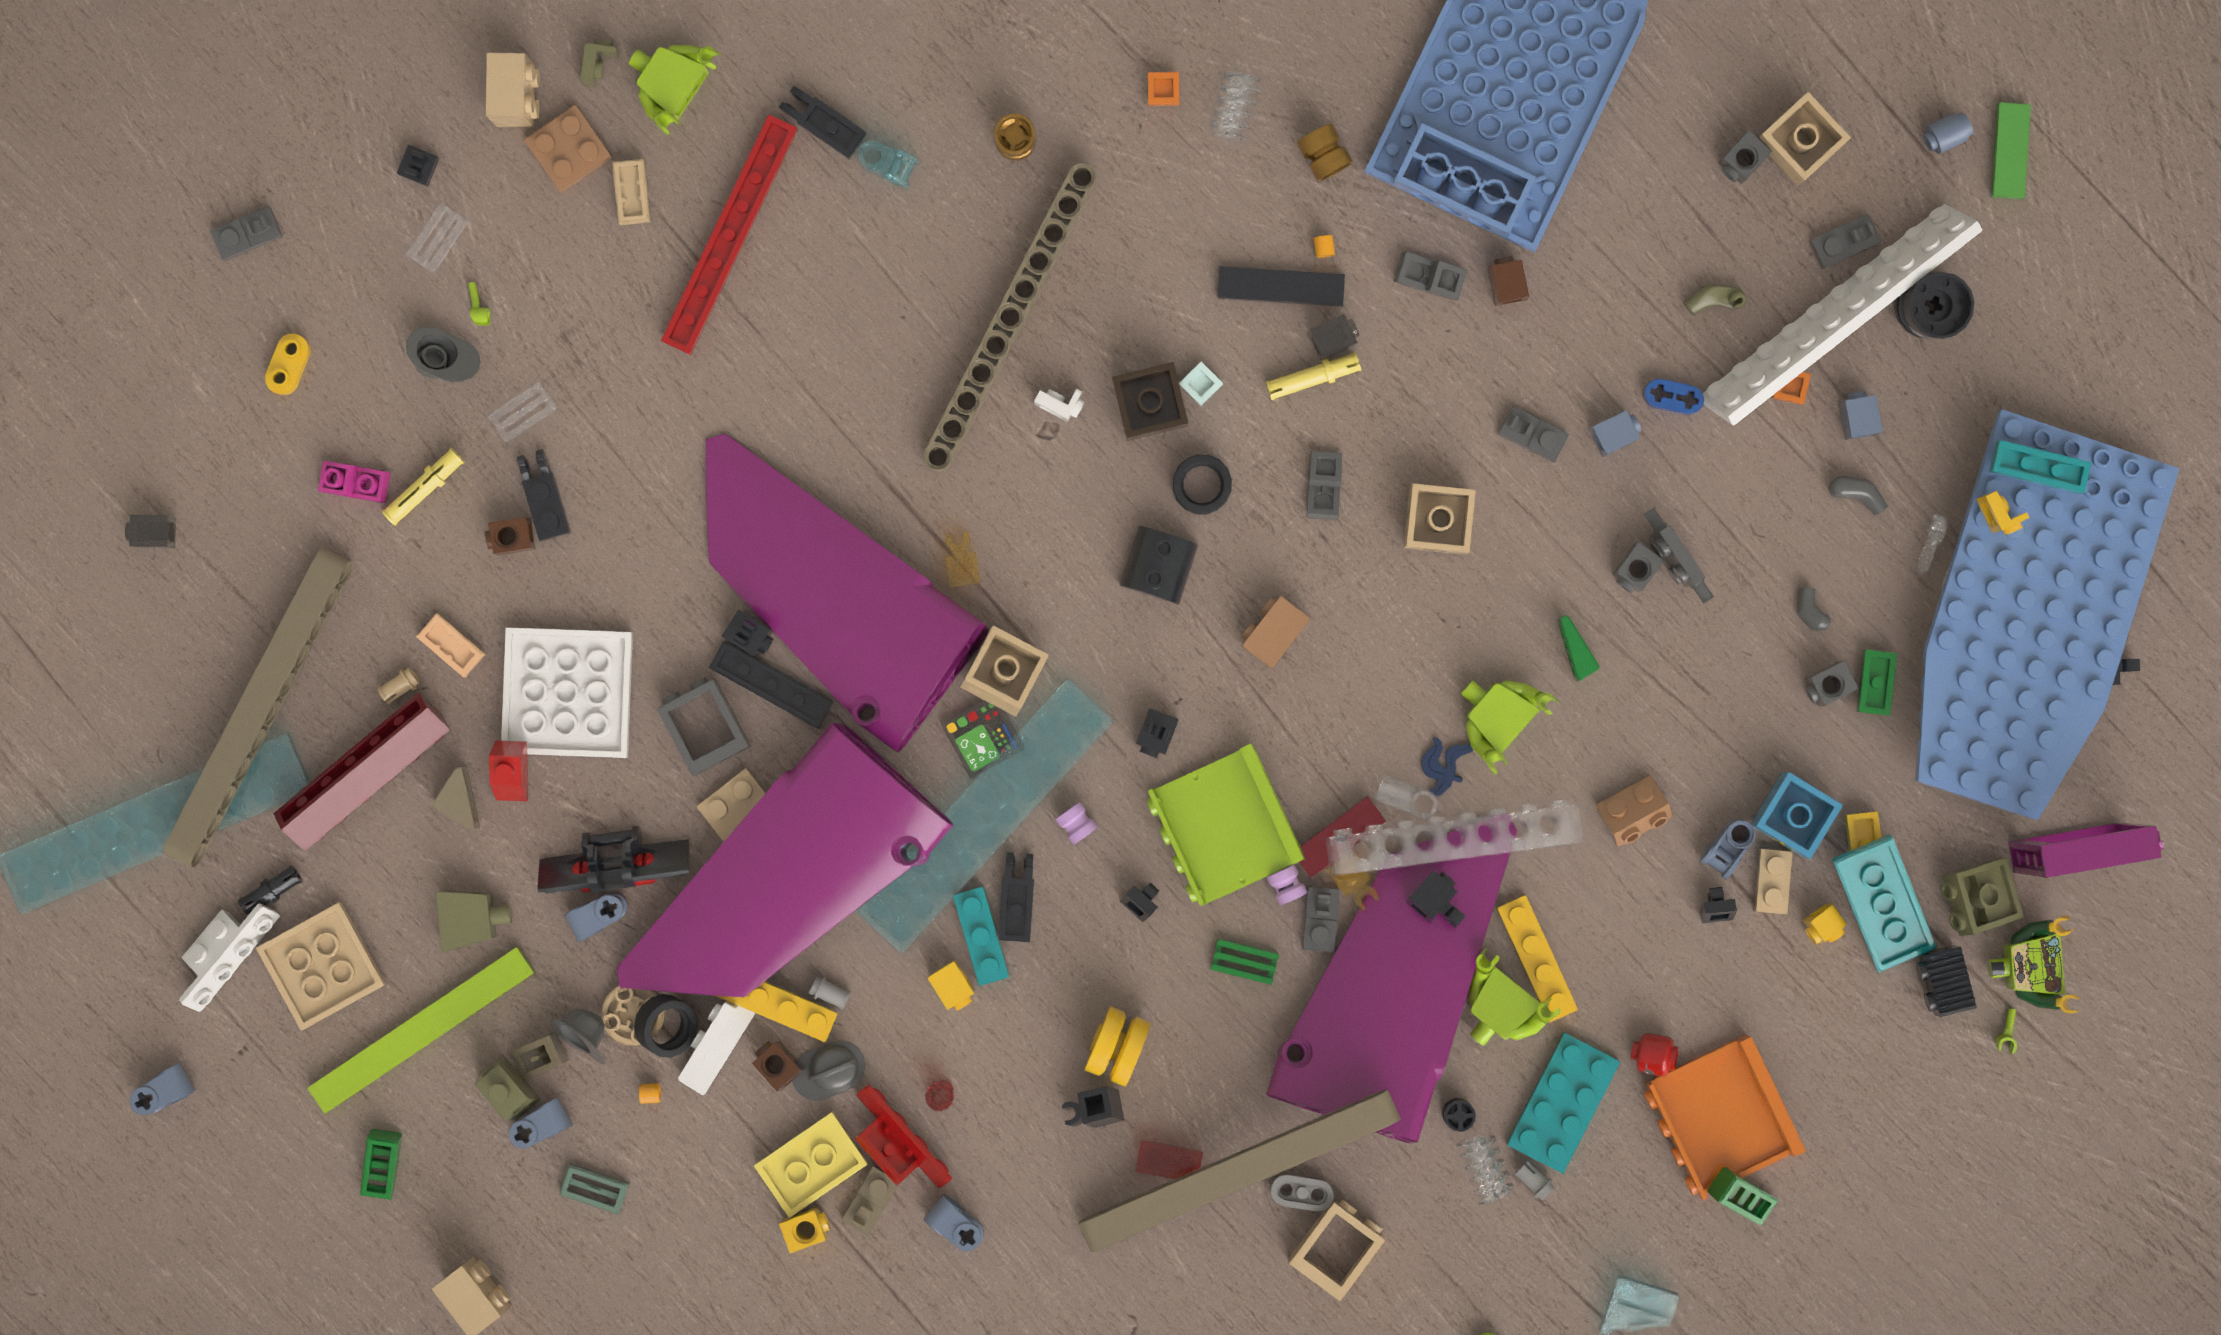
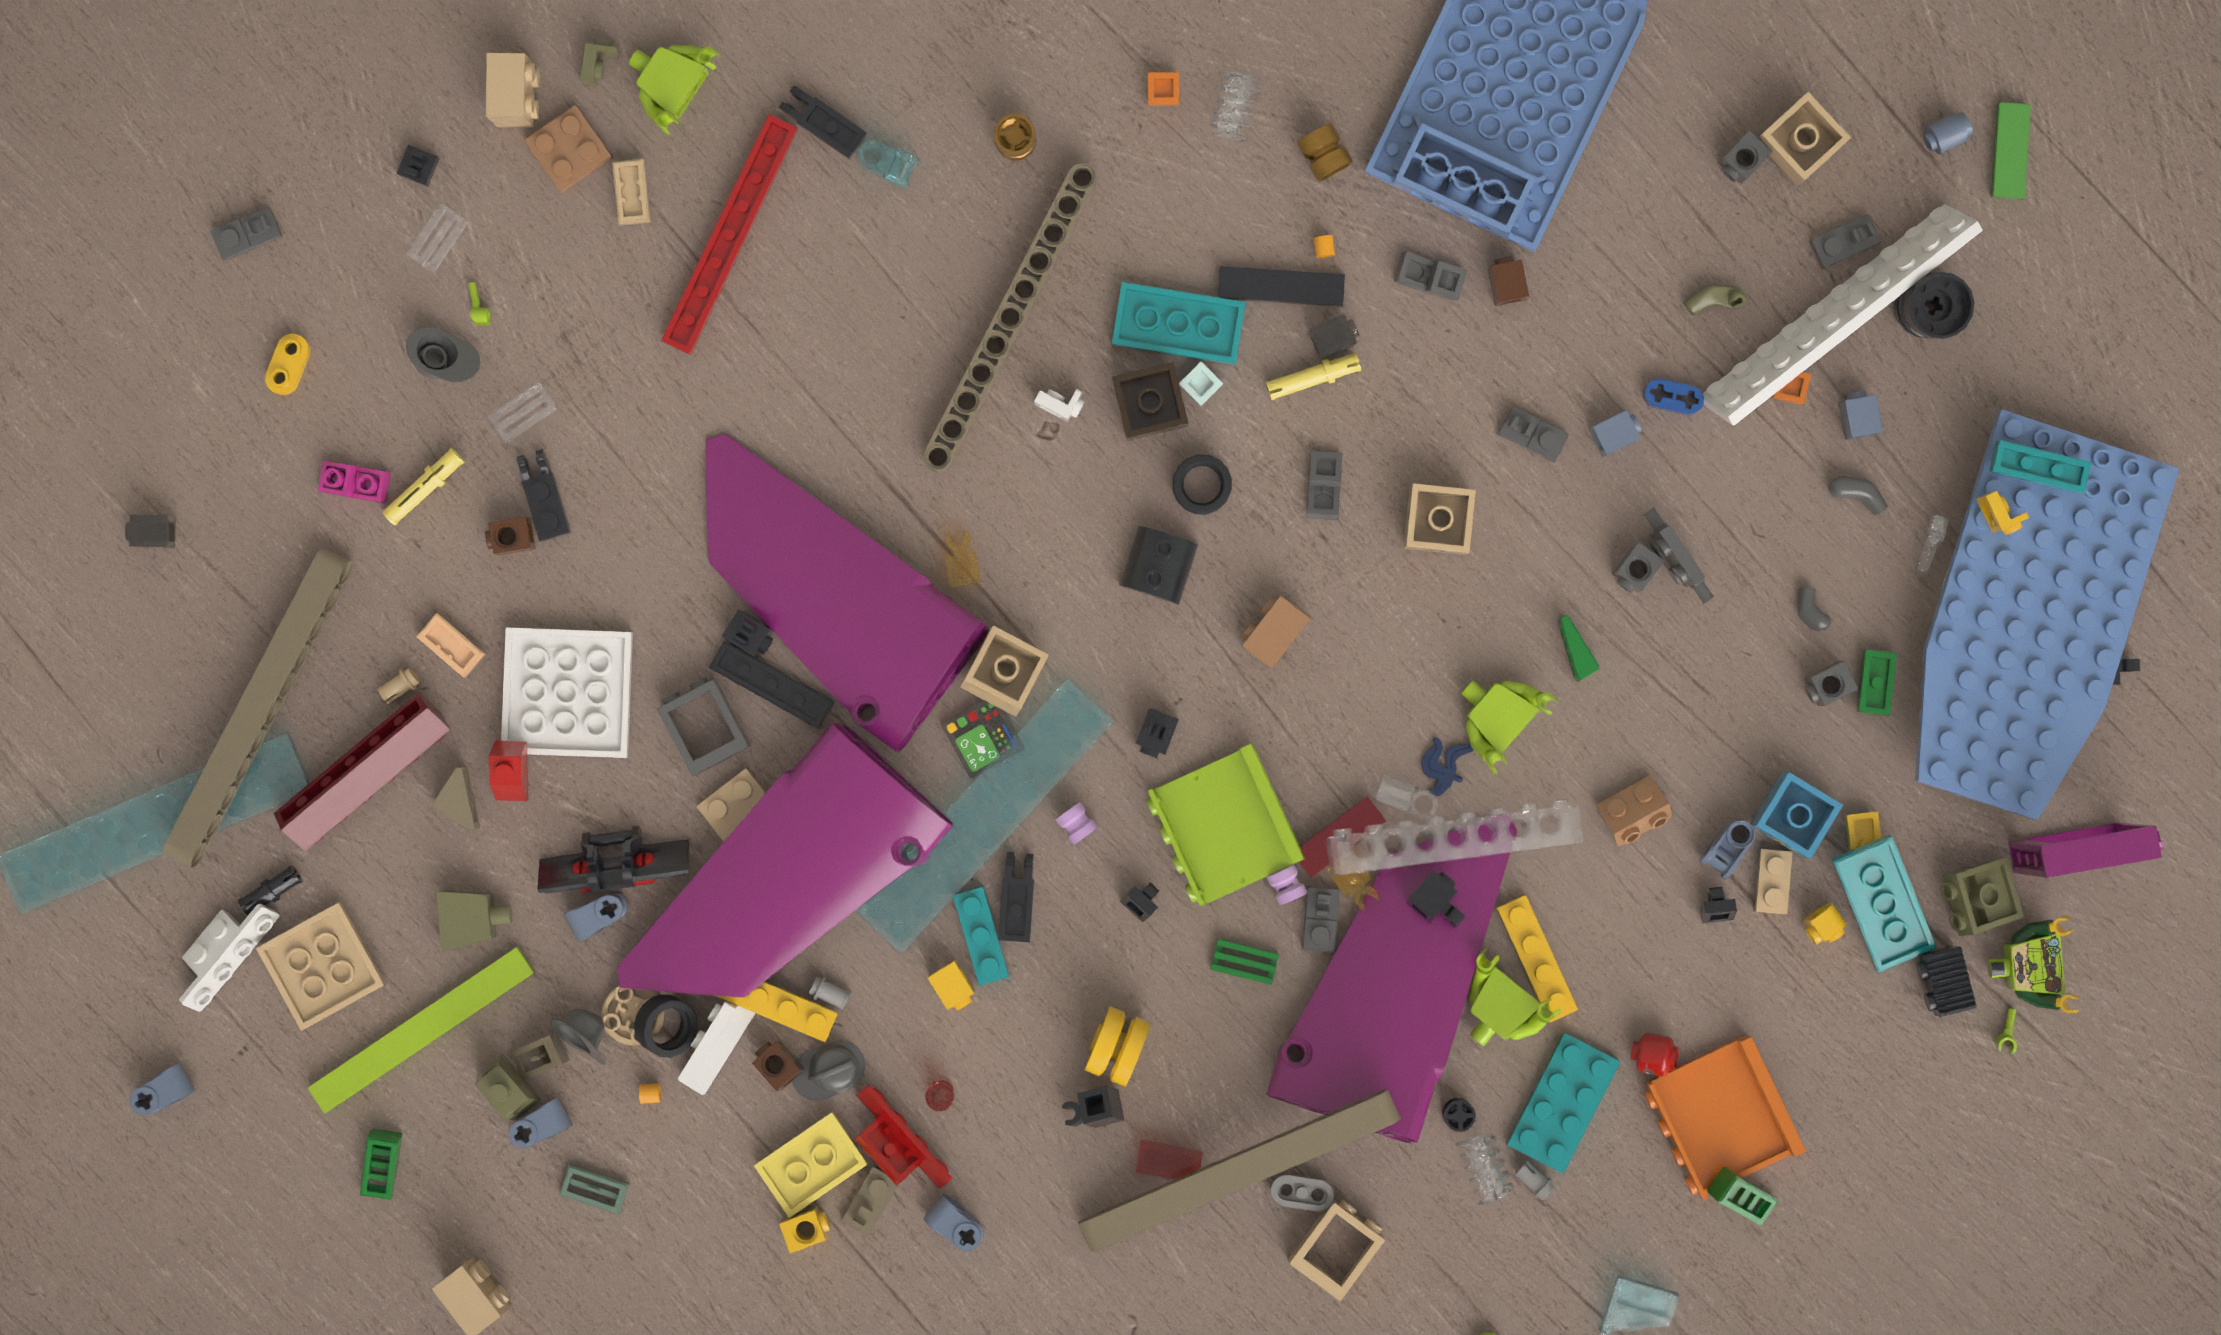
none -> teal plate [1112,282,1246,365]

